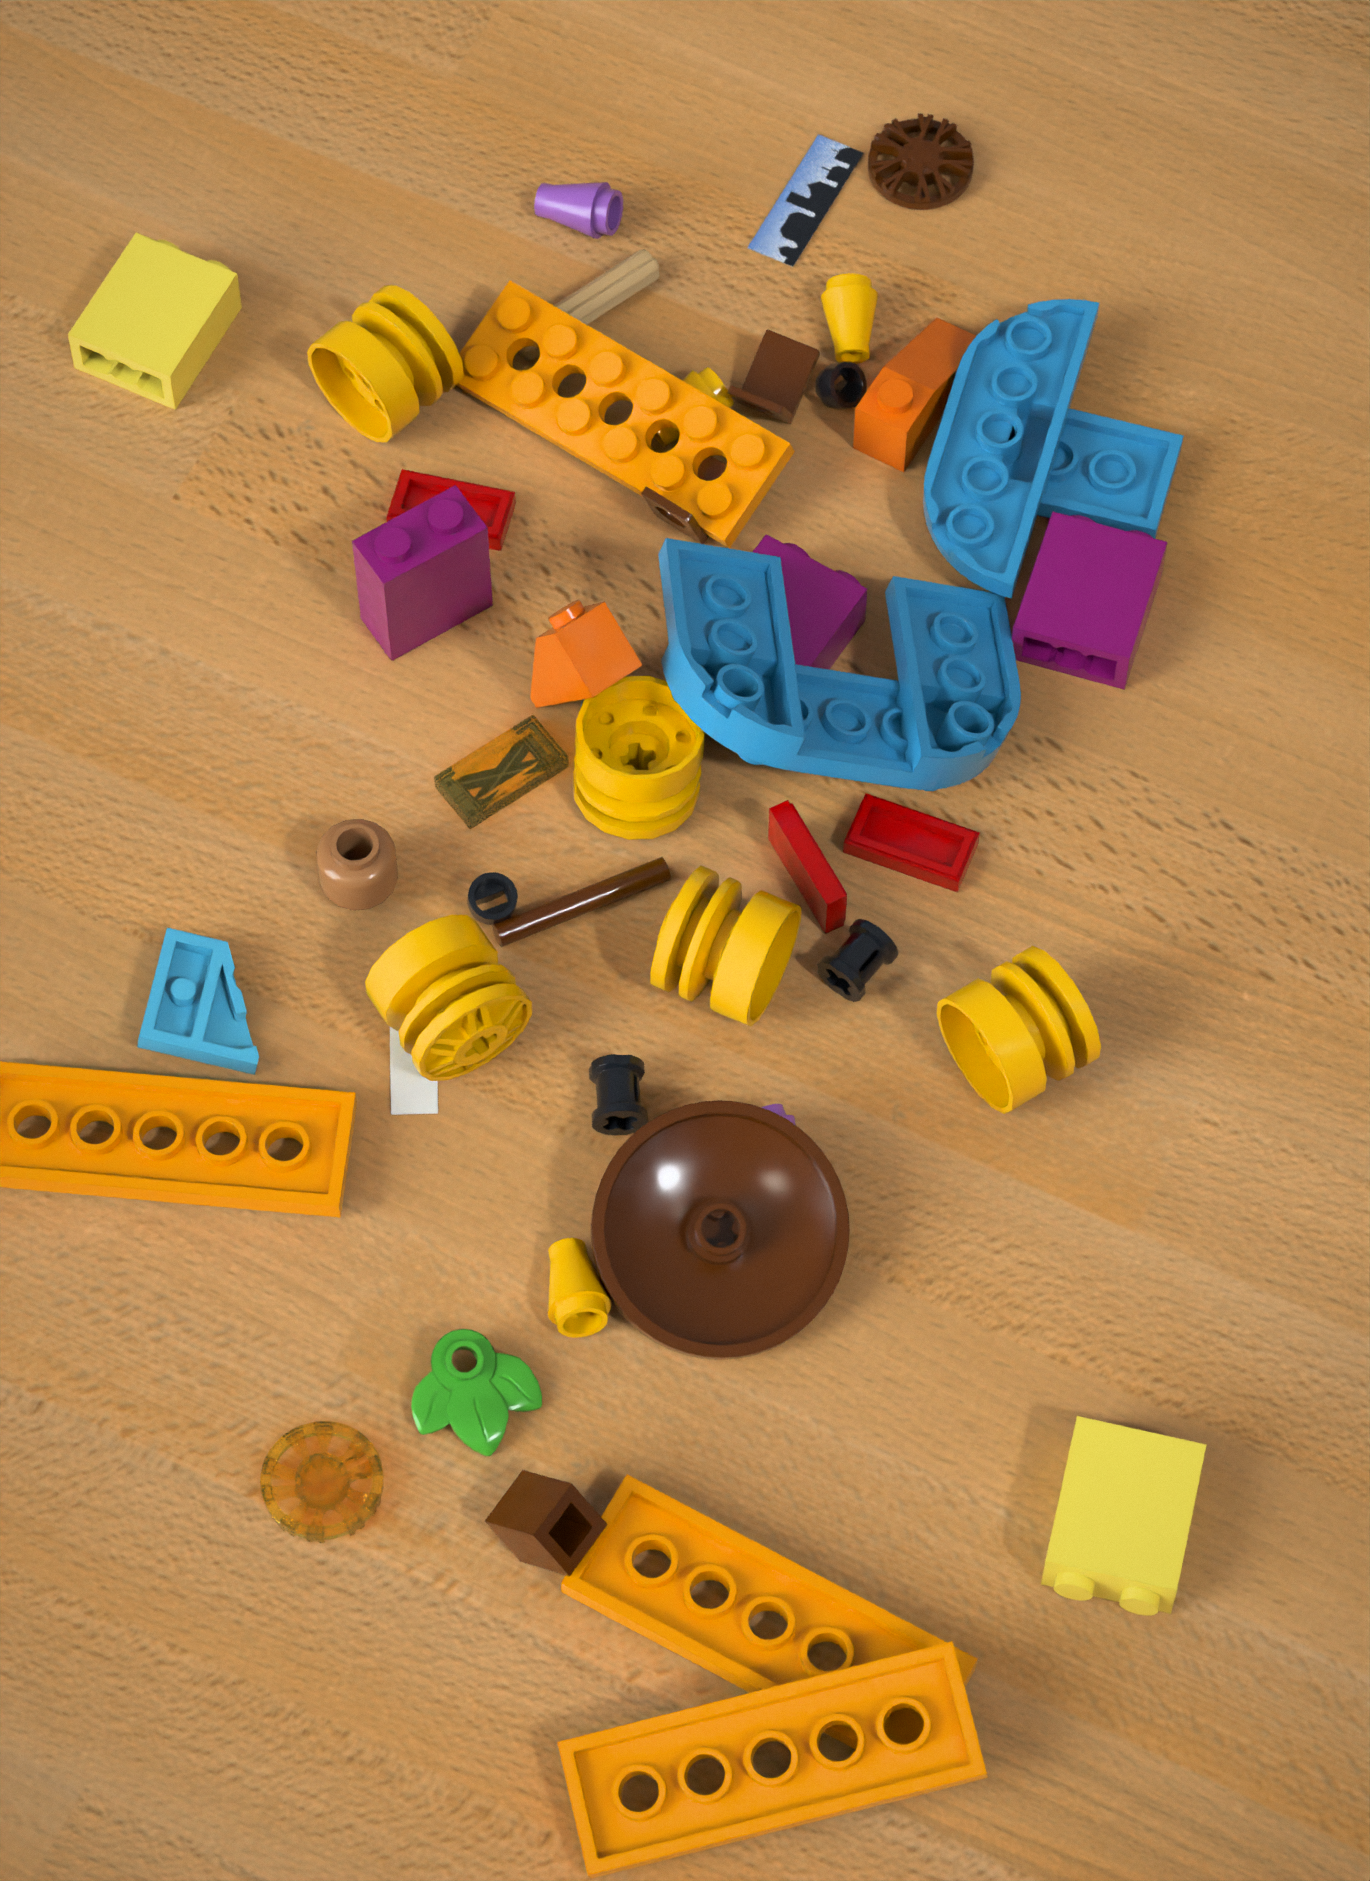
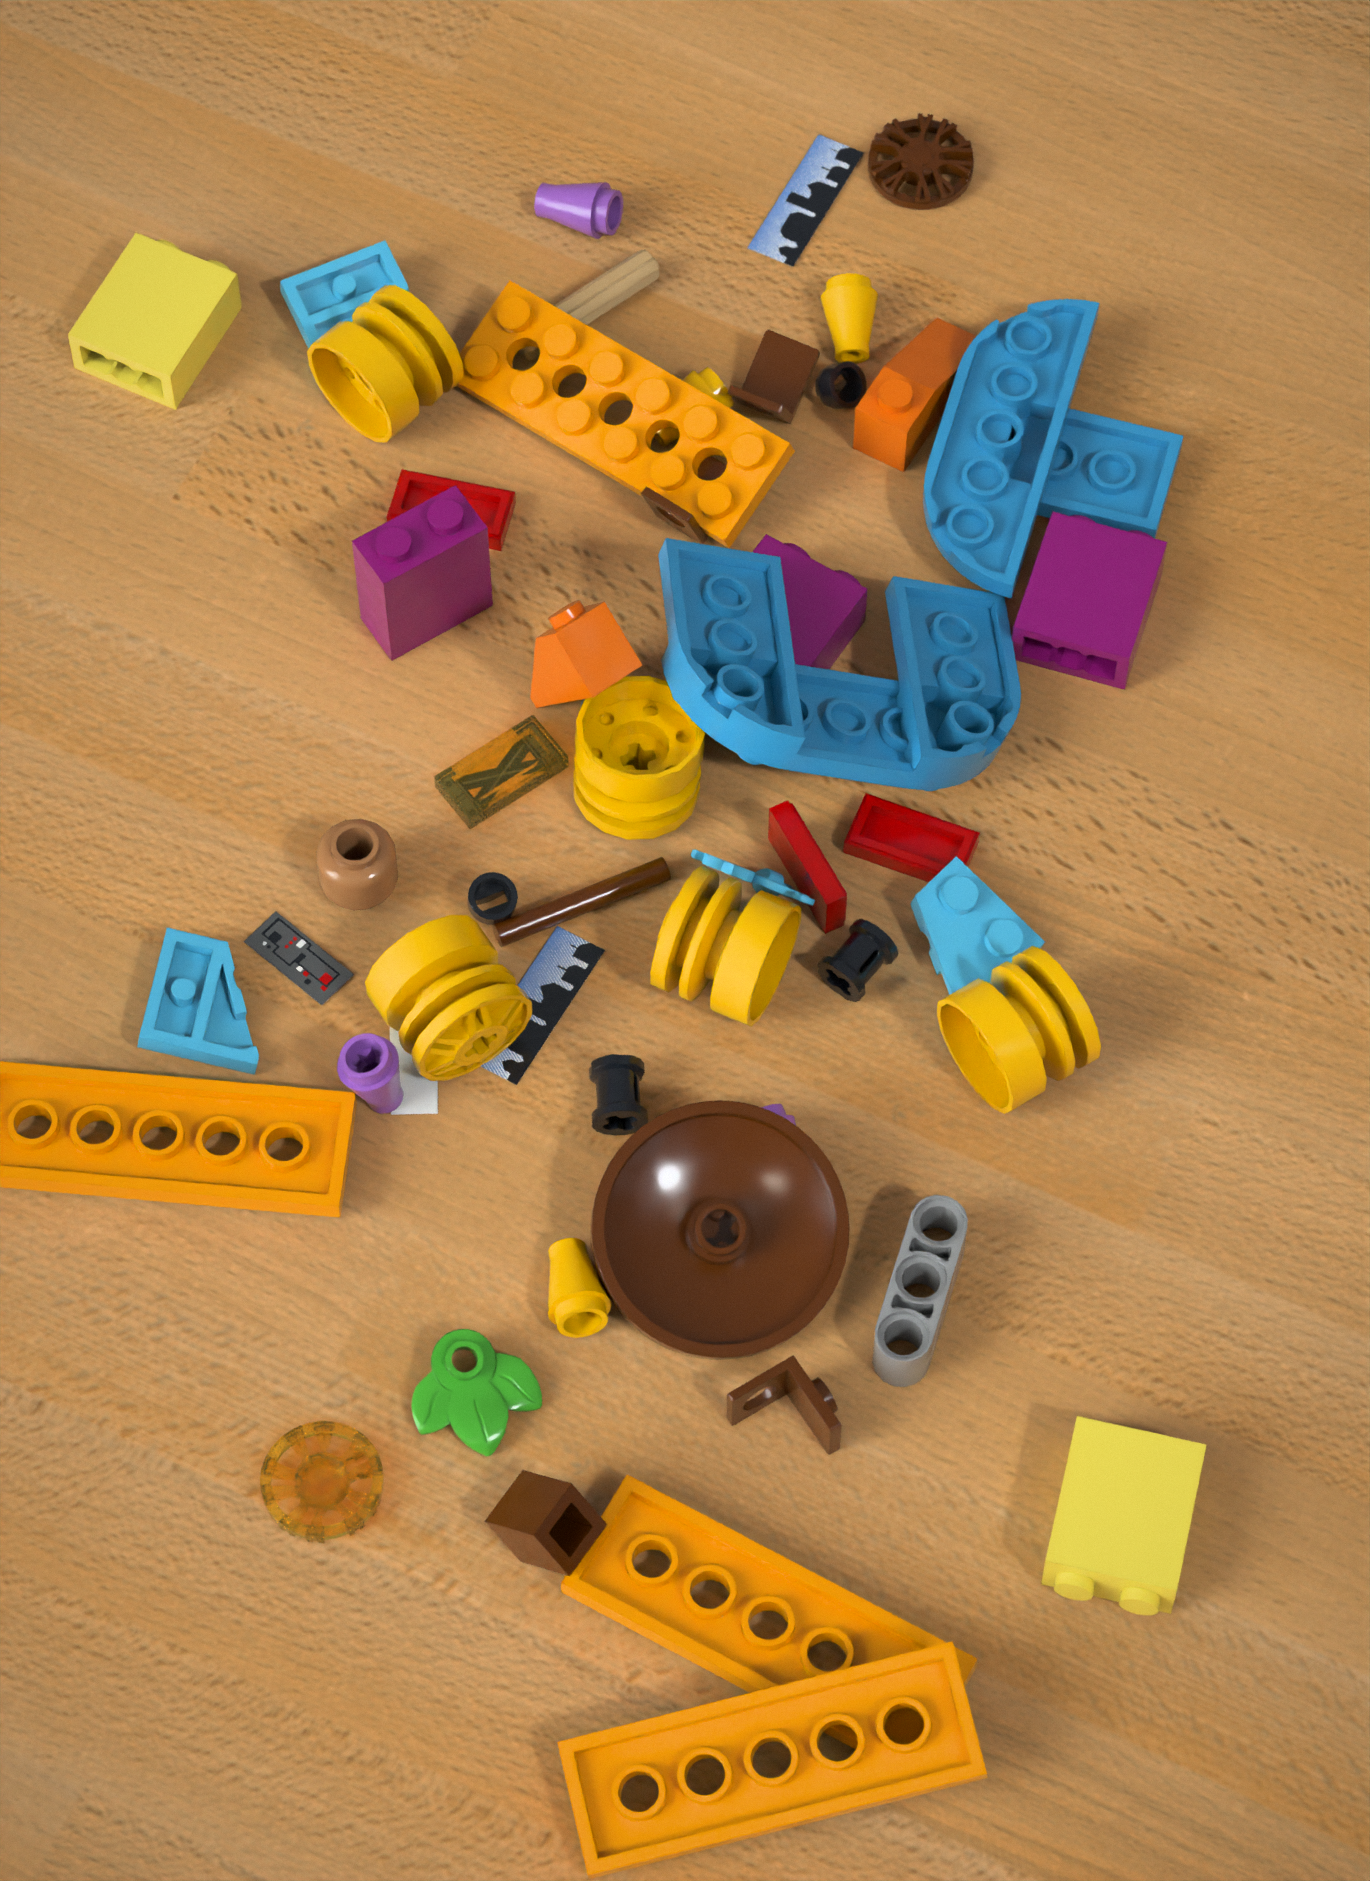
none -> dark grey sticker [244,911,354,1005]
none -> medium azure wing [280,240,409,349]
none -> medium lavender cone [337,1033,404,1114]
none -> sticker [481,926,605,1085]
none -> medium azure piece [691,849,815,906]
none -> reddish brown bracket [727,1355,842,1455]
none -> light grey beam [872,1195,968,1387]
none -> medium azure wing [910,856,1045,995]

